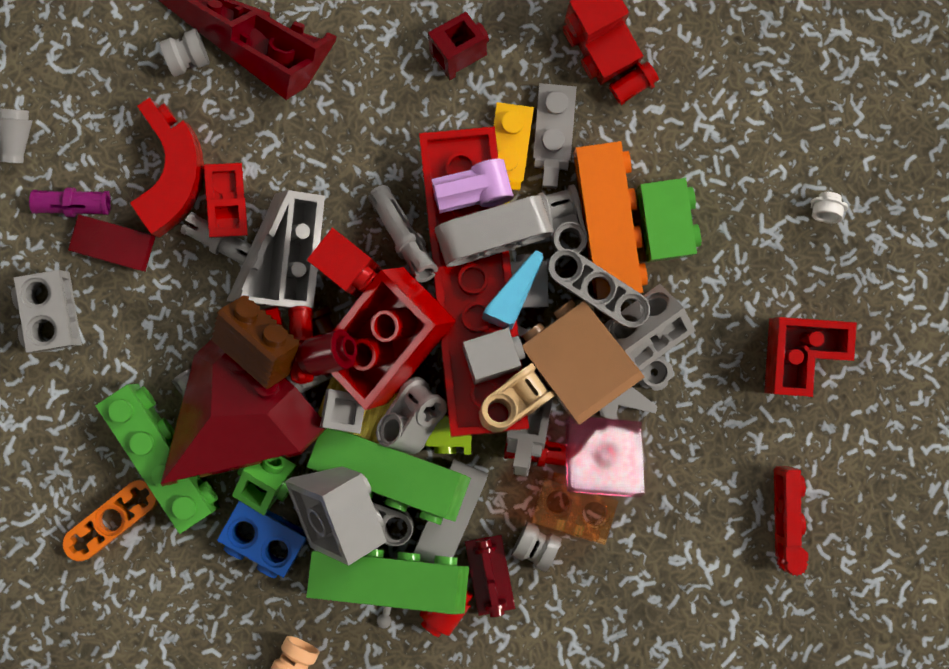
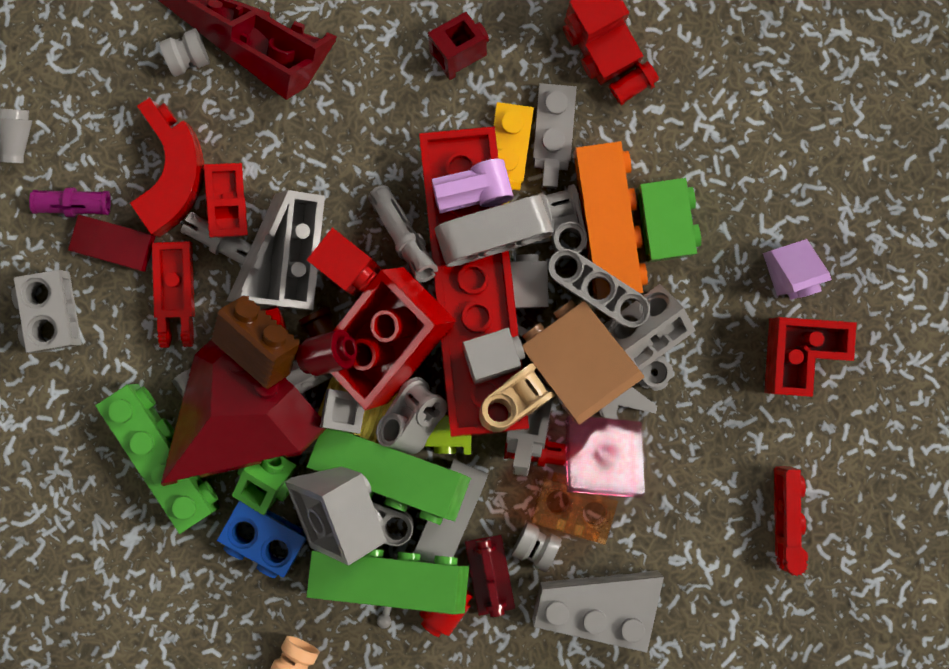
orange beam [63,479,159,561] -> none
red axle [288,306,314,384] -> none
medium azure slope [482,250,544,330] -> none
white plate [811,192,848,223] -> none
none -> red hinge [152,241,195,348]
none -> light grey wedge [532,570,664,653]
none -> lavender slope [763,239,832,300]

